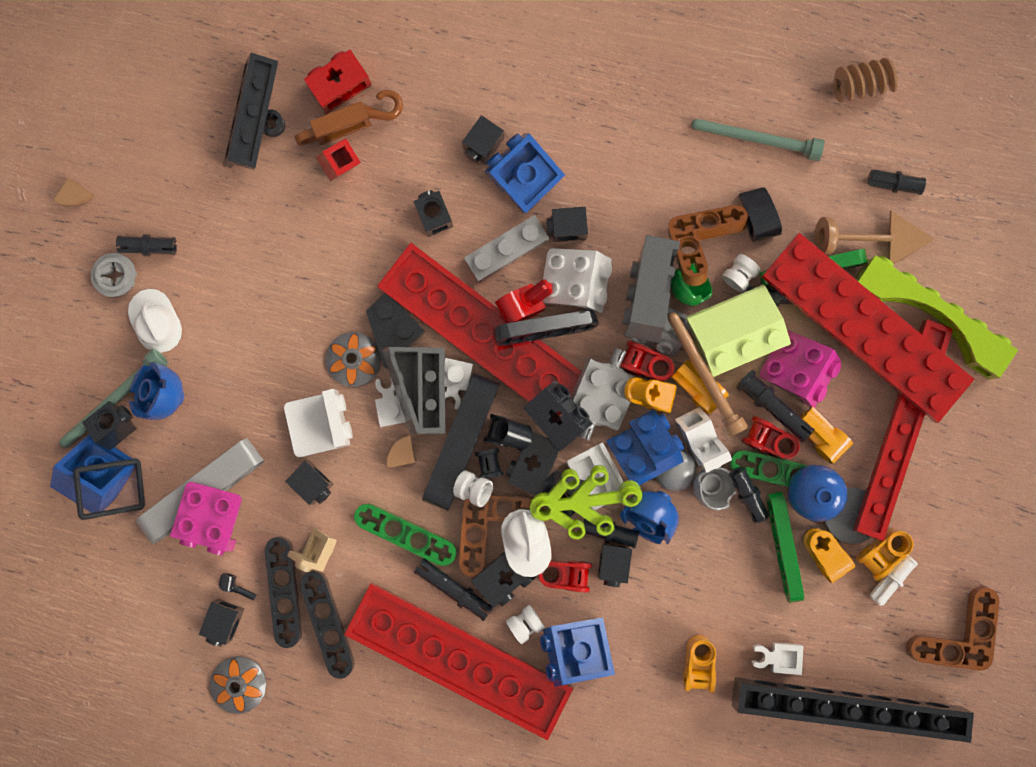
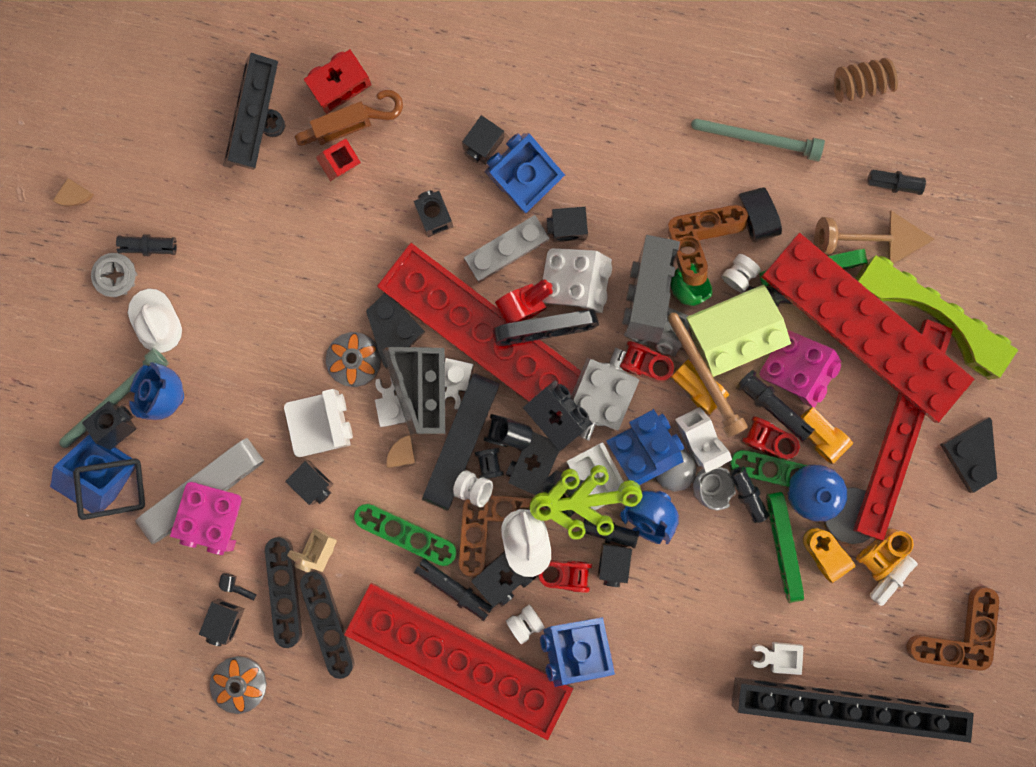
light orange piece [624,377,677,414] -> none
light orange piece [683,635,716,693] -> none
none -> black wing [940,417,997,493]

